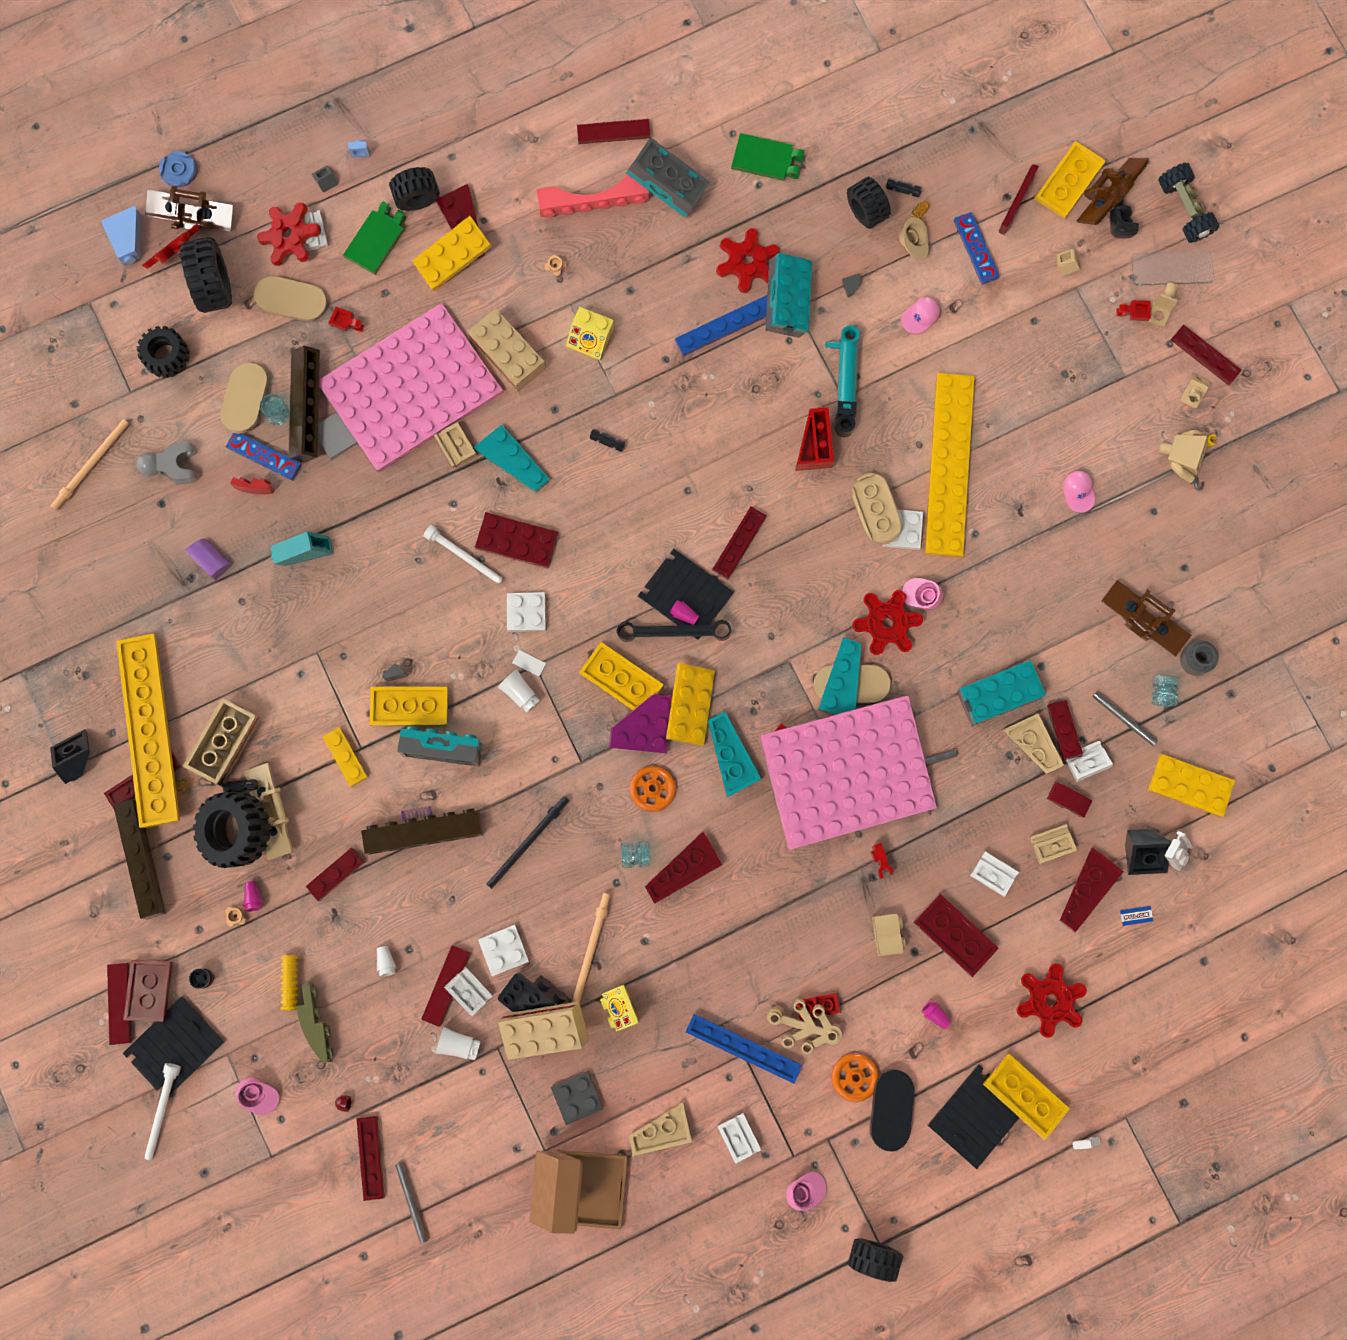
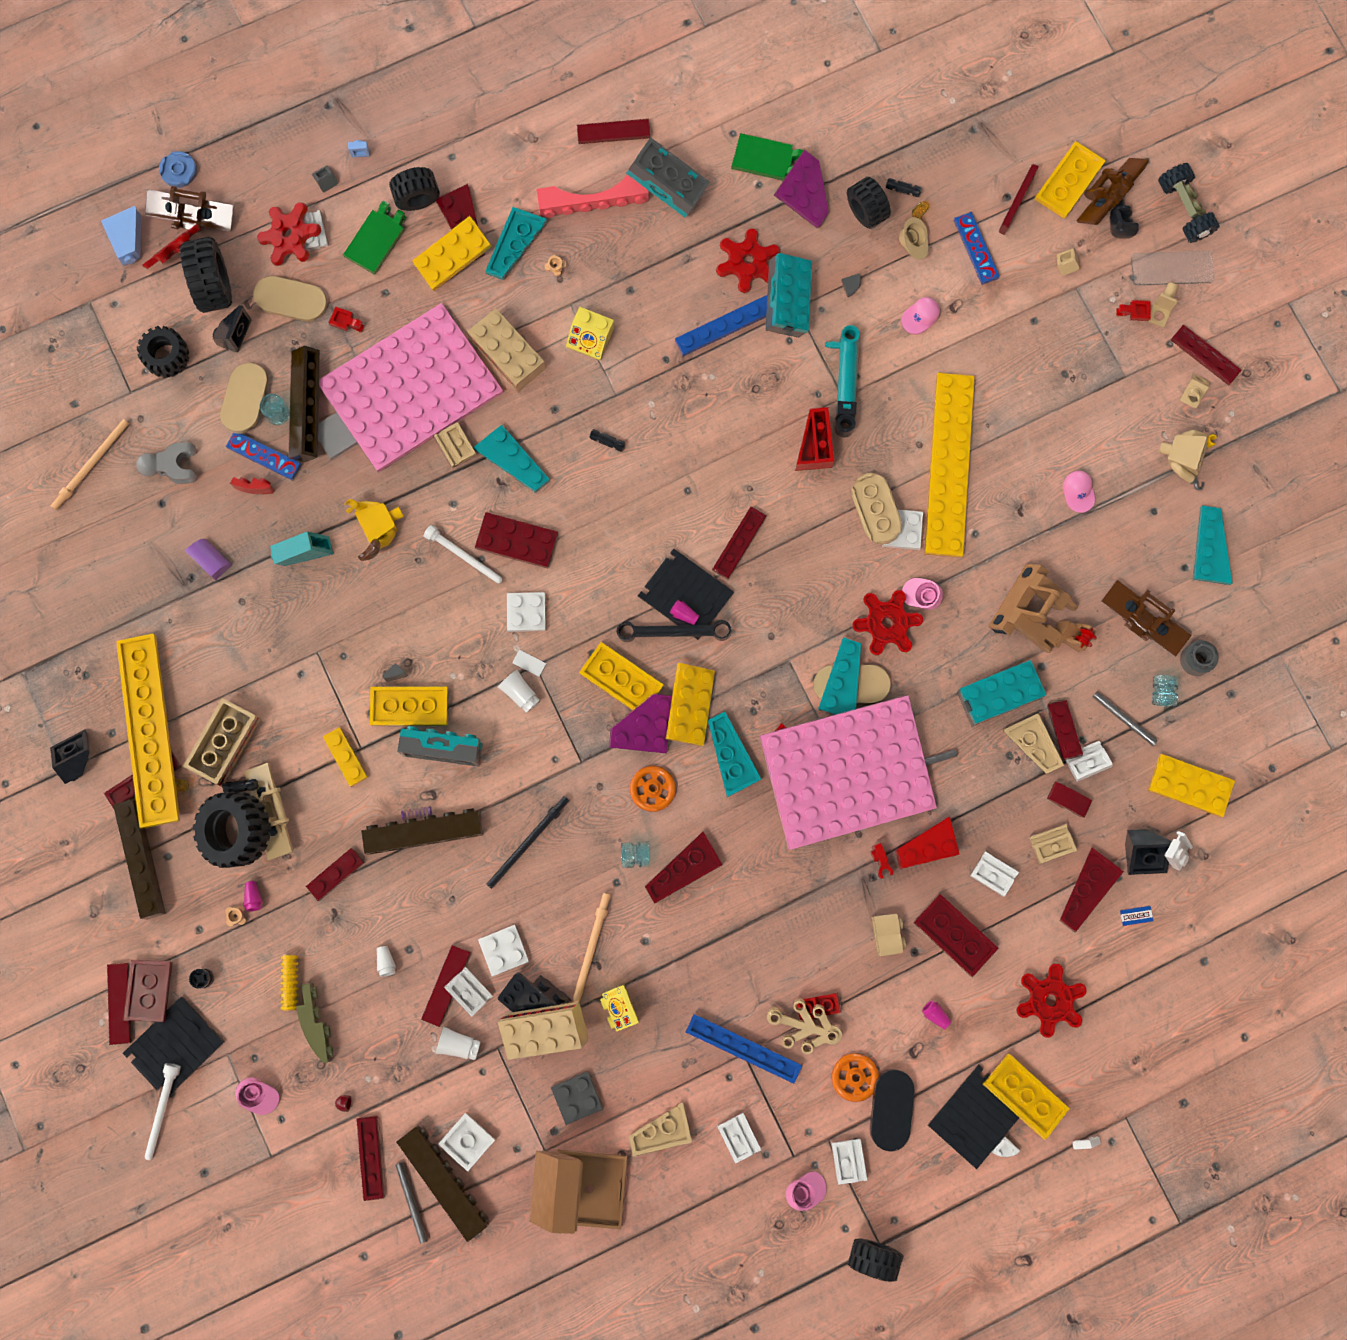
none -> black slope [213,305,252,353]
none -> yellow torso [344,499,404,561]
none -> dark brown brick [396,1125,489,1243]
none -> white plate [438,1113,496,1171]
none -> teal wing [485,207,547,280]
none -> magenta plate [774,150,829,228]
none -> white plate [831,1139,867,1185]
none -> red wedge [895,816,960,870]
none -> medium nougat container [988,564,1097,653]
none -> white tile [992,1136,1020,1157]
none -> teal wing [1193,506,1233,585]

